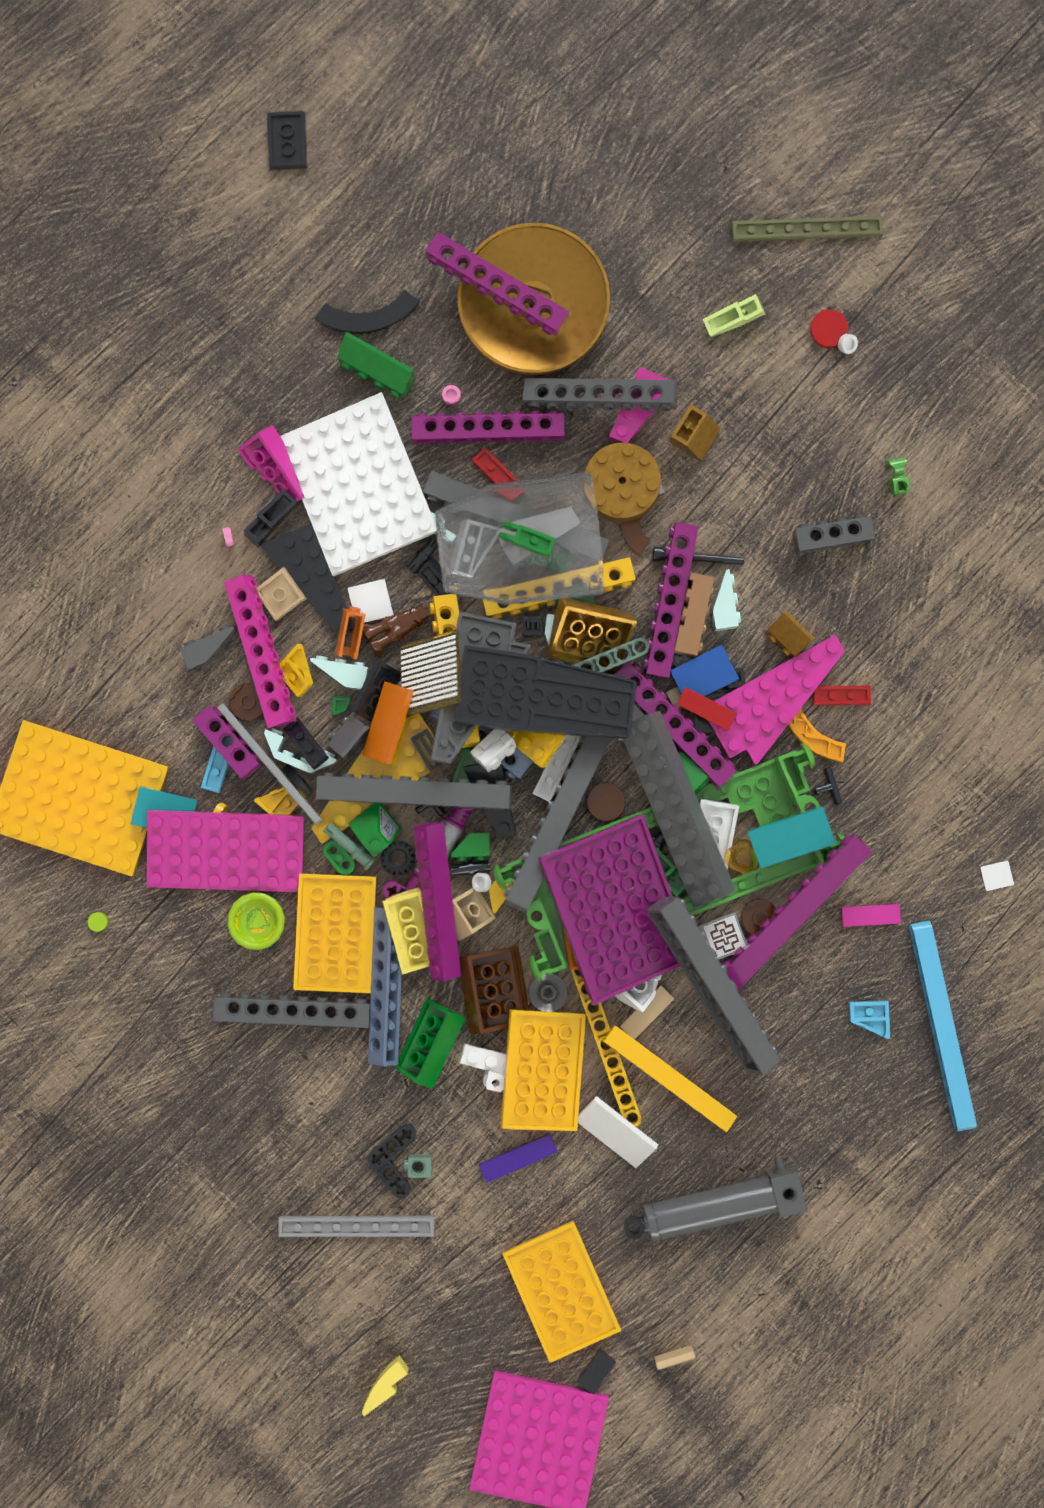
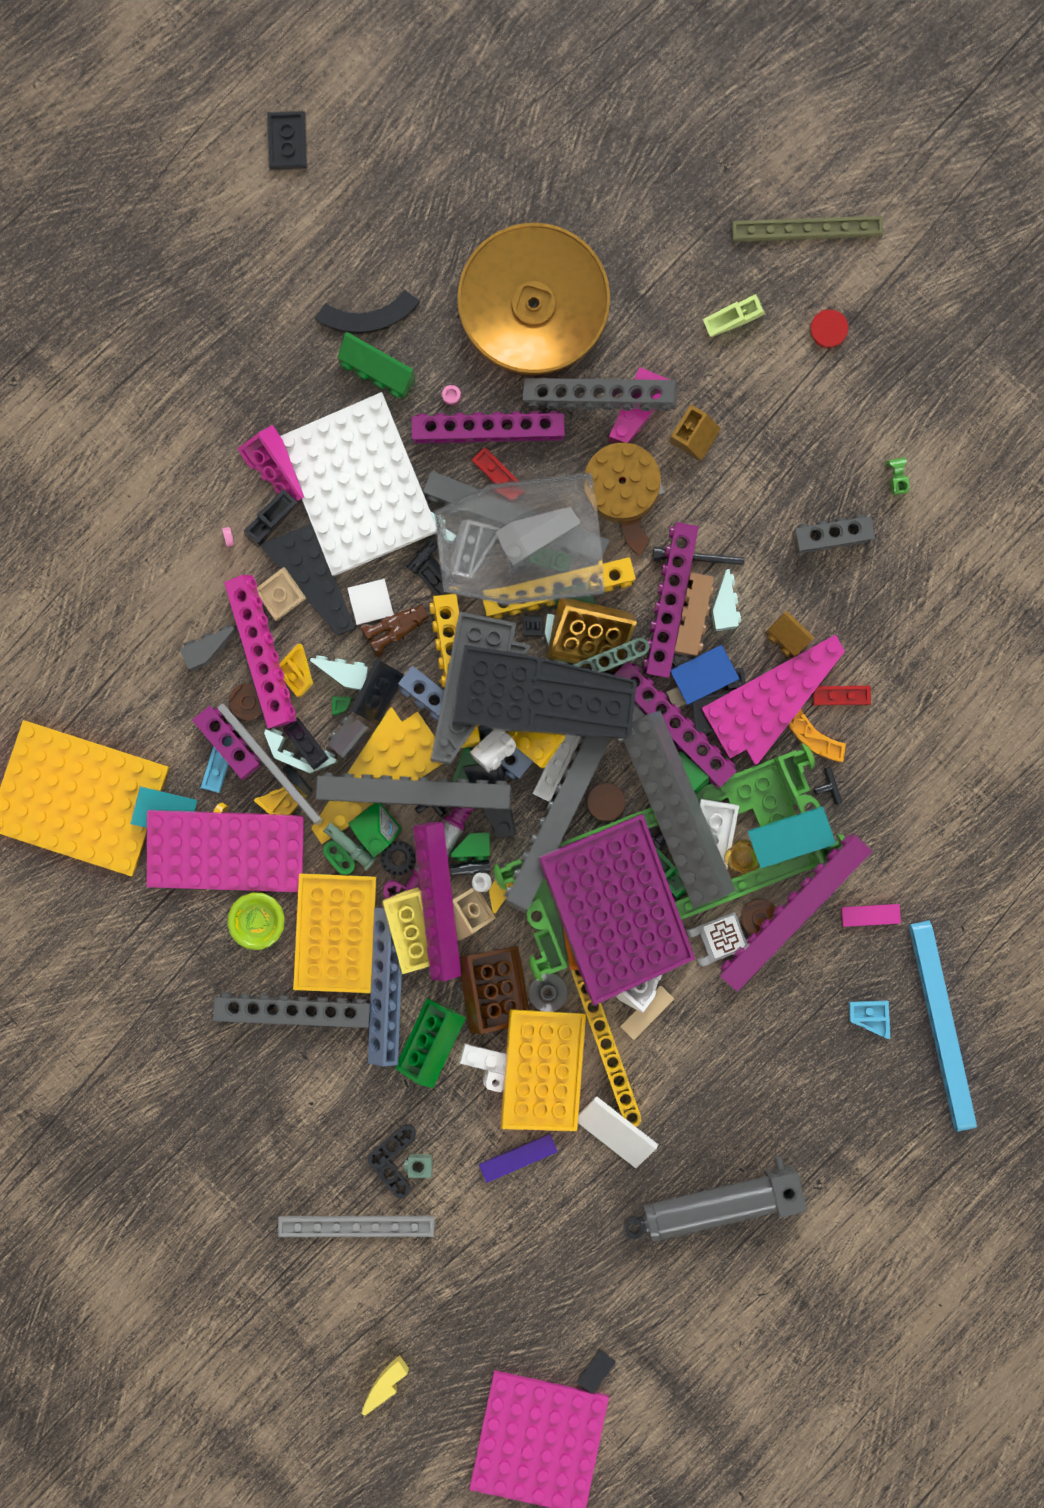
lime tile [88,912,109,932] -> none
orange window [334,606,366,659] -> none
orange tile [362,681,414,765] -> none
piece [401,629,461,717] -> none
black tile [410,729,443,771] -> none
magenta brick [425,231,569,336] -> none
green hinge [498,521,556,558] -> none
yellow plate [502,1220,621,1363] -> none
yellow tile [603,1025,737,1132] -> none
dark grey brick [645,897,780,1075] -> none
tan tile [654,1345,695,1370] -> none
red tile [677,687,737,731] -> none
white tile [838,334,858,354] -> none
white sticker [981,861,1014,891] -> none

